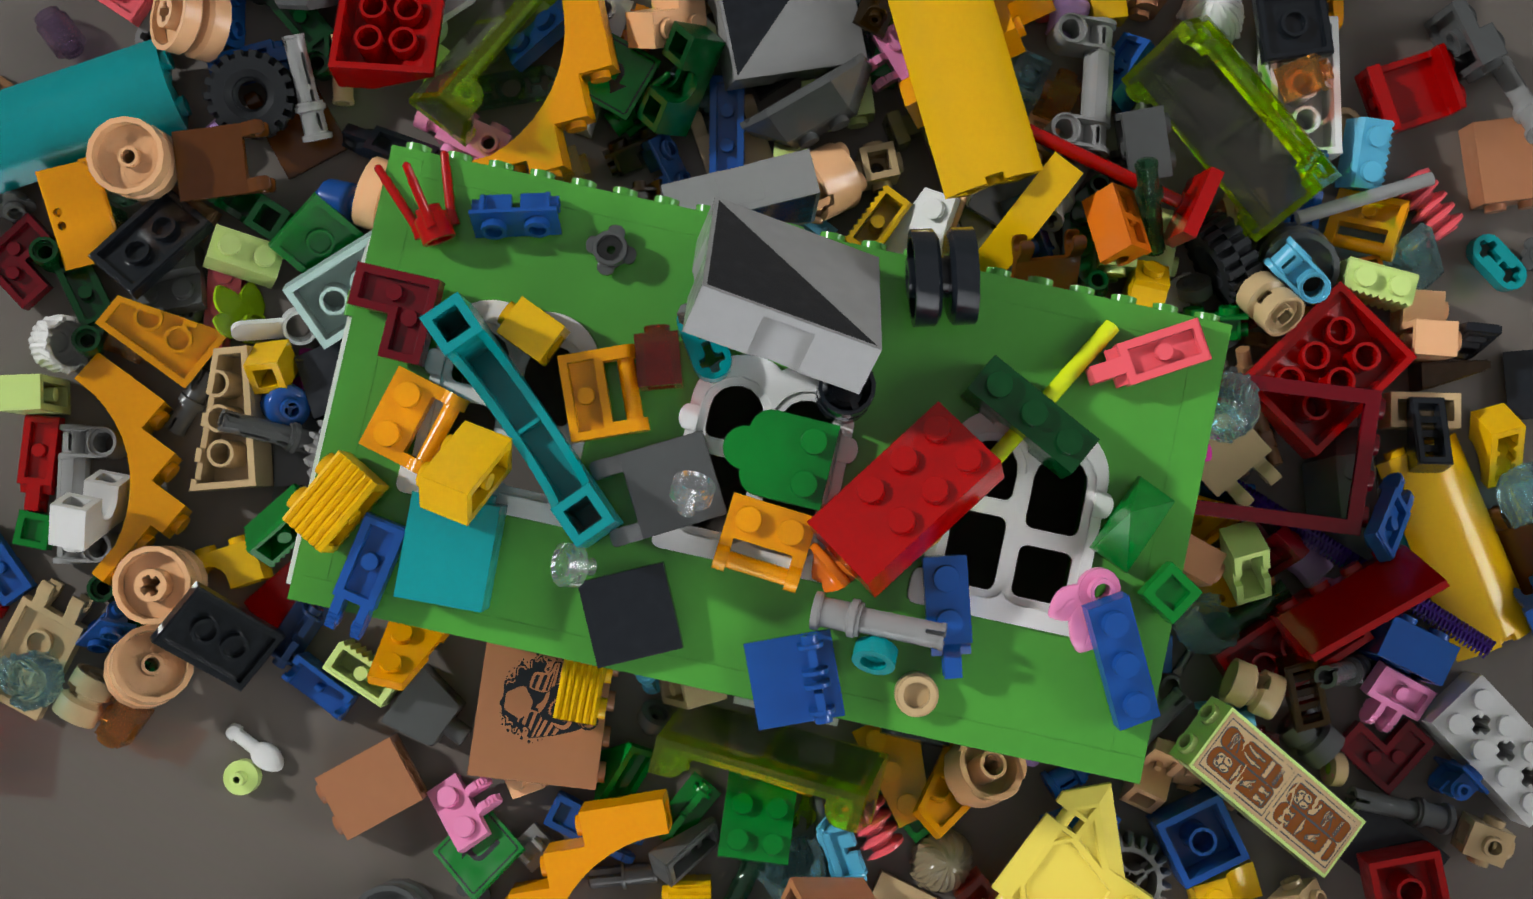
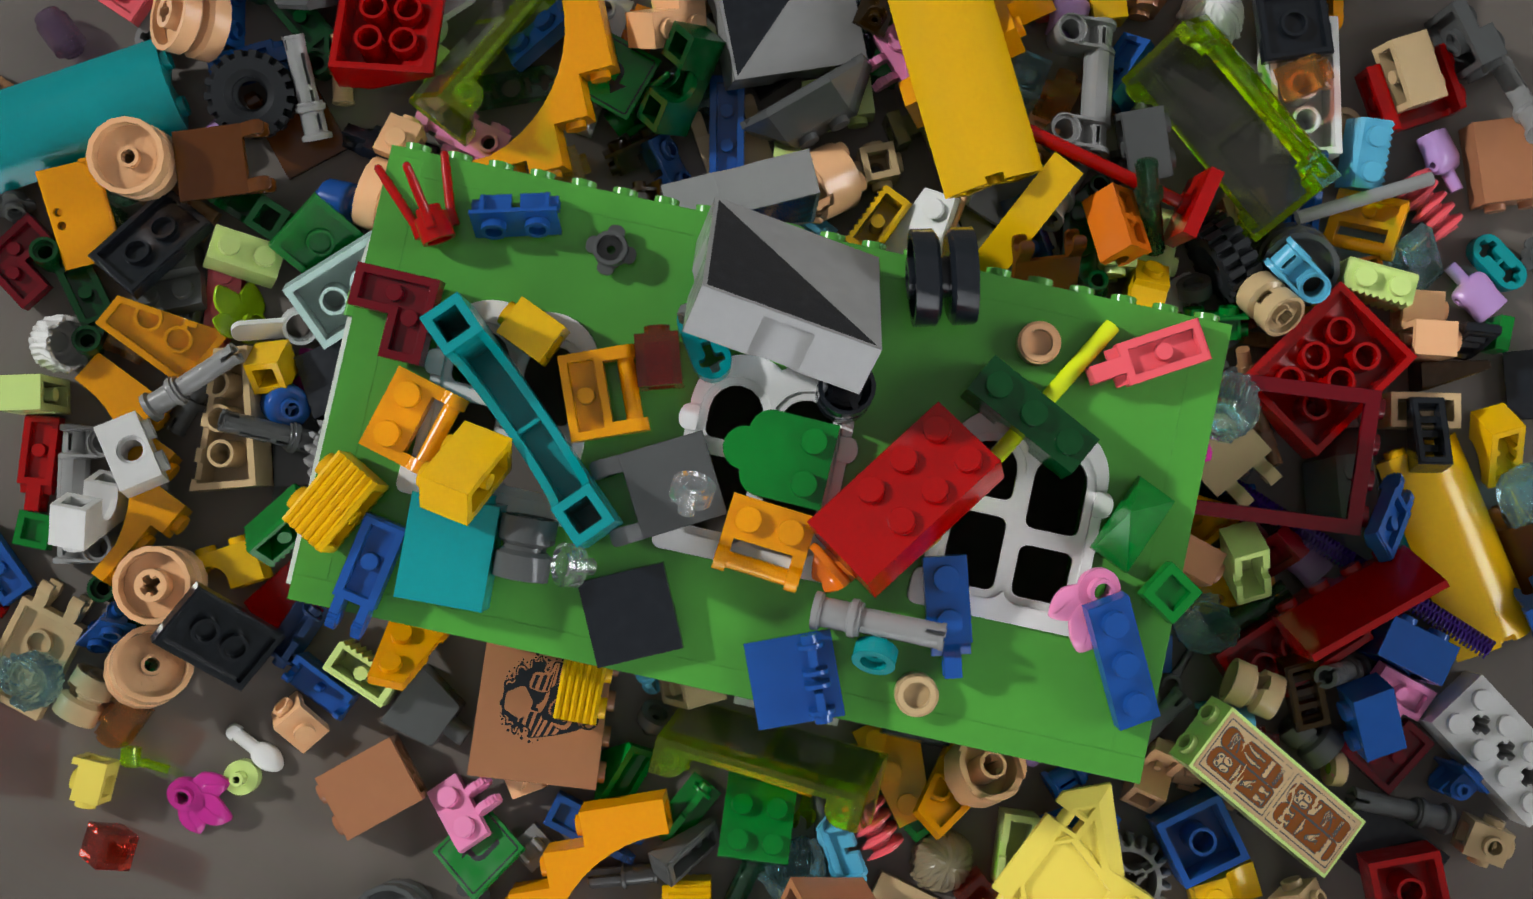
none -> light yellow brick [69,752,121,809]
none -> clear red brick [79,821,139,871]
none -> white brick [93,411,171,498]
none -> clear neon green hand [120,745,171,774]
none -> light grey pin [139,343,244,422]
none -> dark pink plate [166,771,233,834]
none -> light nougat bracket [271,691,330,754]
none -> light nougat bracket [372,112,427,159]
none -> dark grey wheel [491,511,559,584]
none -> yellowish green brick [990,806,1041,882]
none -> light nougat tile [1016,321,1061,366]
none -> blue brick [1336,672,1407,762]
none -> tan brick [1372,29,1448,114]
none -> lavender piece [1416,128,1464,194]
none -> lavender piece [1444,262,1508,323]
none -> green plate [1481,314,1515,355]

